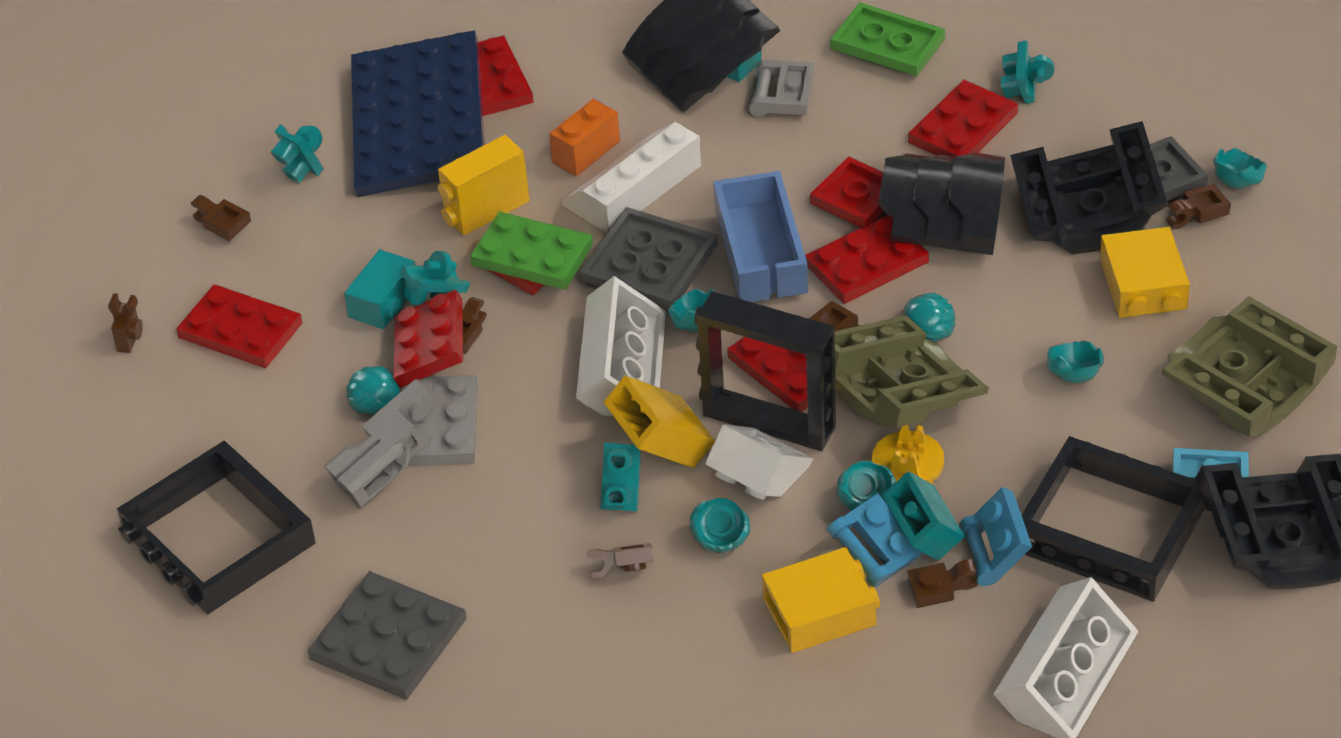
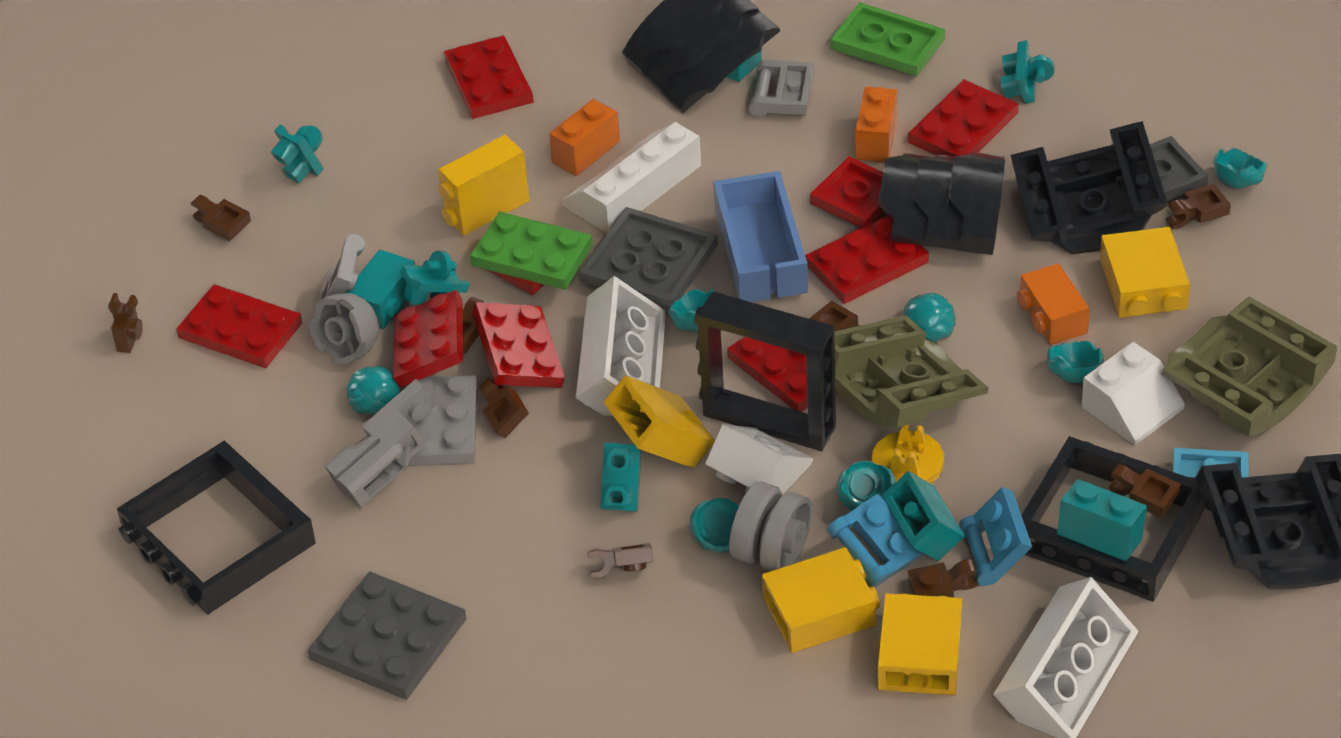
dark blue plate [351,30,485,197] -> none
none -> light grey cylinder [309,293,379,365]
none -> light grey plate [319,234,366,301]
none -> plate [472,302,565,388]
none -> reddish brown plate [479,377,529,438]
none -> light grey wheel [729,481,813,572]
none -> orange brick [856,86,898,162]
none -> yellow brick [878,593,962,695]
none -> orange brick [1017,263,1090,345]
none -> teal brick [1057,479,1147,561]
none -> white slope [1081,341,1185,446]
none -> reddish brown plate [1109,464,1181,518]

